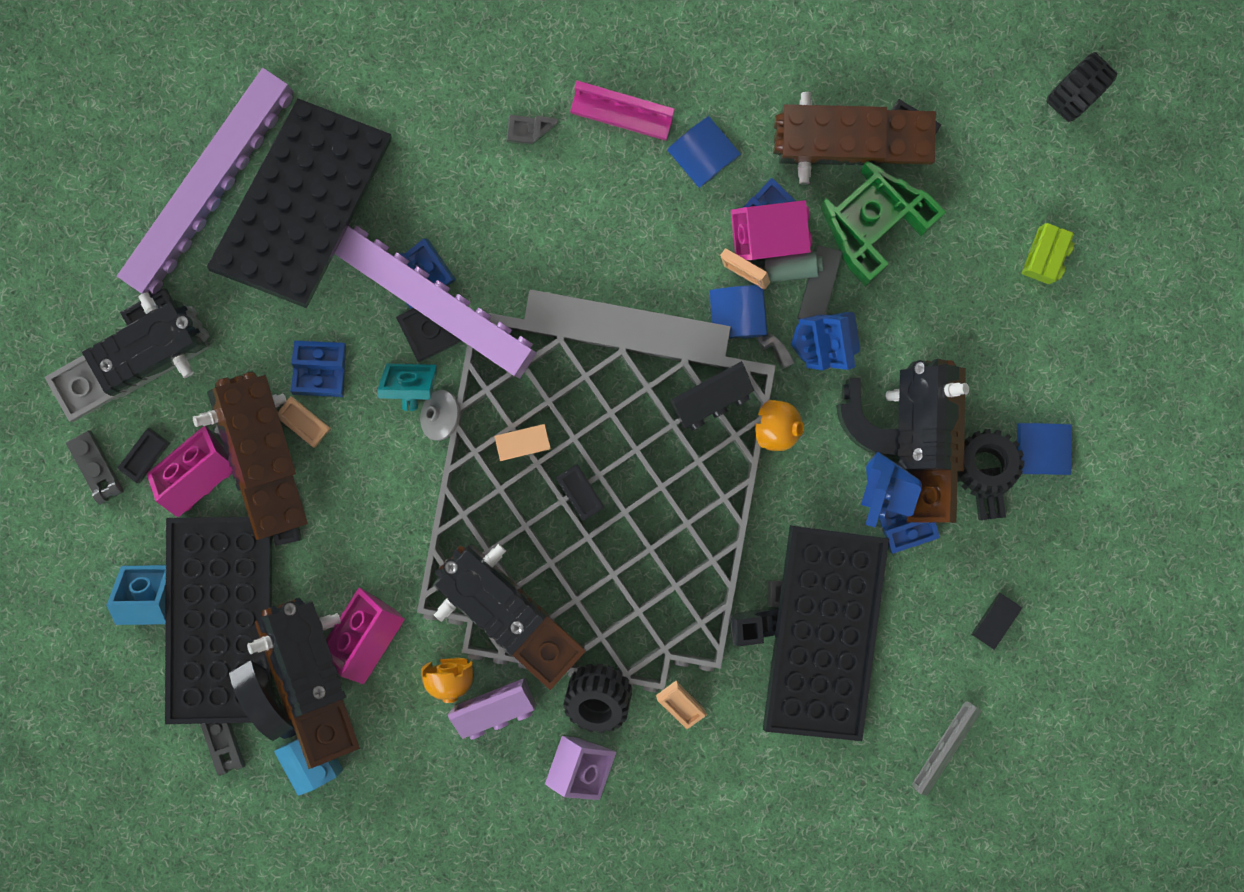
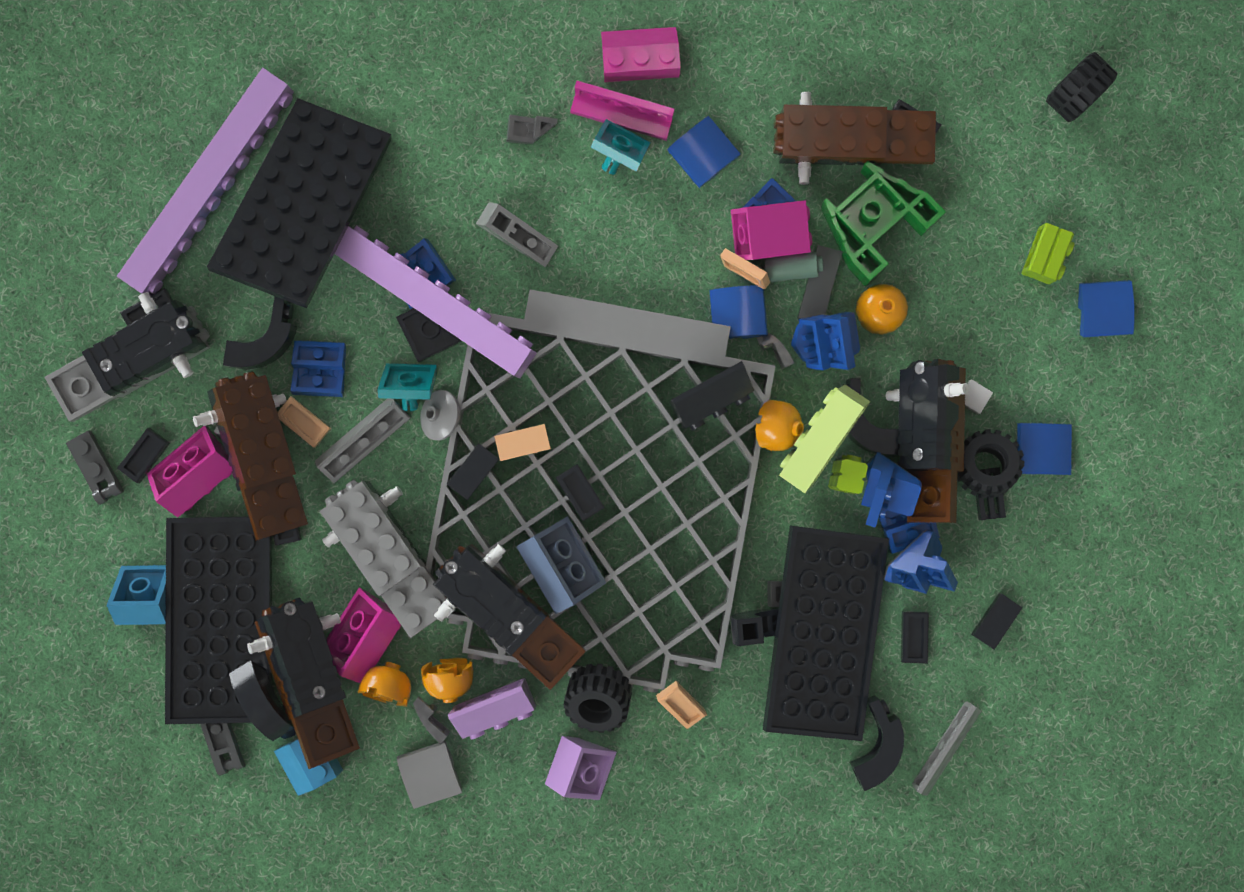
none -> black arch [223,296,297,369]
none -> light grey slope [315,399,410,483]
none -> light grey piece [320,480,447,638]
none -> light orange cylinder [358,662,411,707]
none -> light grey slope [397,741,462,809]
none -> flat silver slope [413,697,450,744]
none -> black tile [447,443,499,500]
none -> light grey slope [476,202,558,267]
none -> sand blue slope [516,516,606,614]
none -> teal tile [591,119,651,175]
none -> dark pink slope [601,27,681,82]
none -> yellowish green brick [779,385,871,493]
none -> lime brick [828,455,868,494]
none -> black arch [850,695,904,791]
none -> light orange cylinder [856,284,908,335]
none -> blue piece [884,530,958,594]
none -> black tile [901,611,929,664]
none -> white tile [965,379,993,414]
none -> blue slope [1078,280,1134,337]

